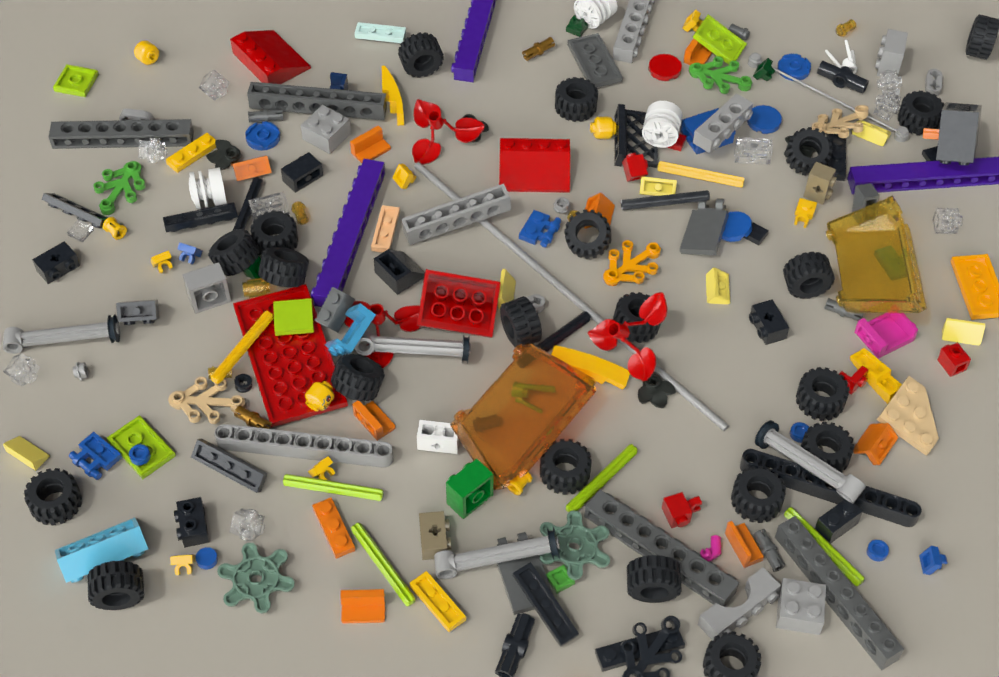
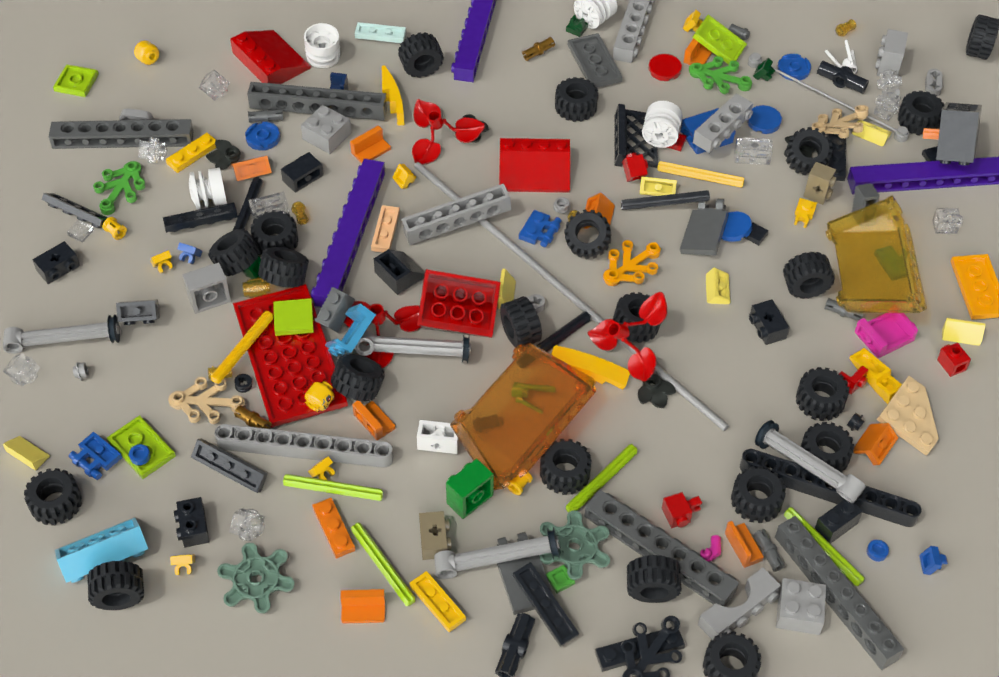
blue tile [196,547,218,570] -> none
yellow head [590,116,616,139] -> none
blue tile [790,422,809,443] -> none
none -> white wheel [304,23,340,68]
none -> black plate [847,413,865,431]

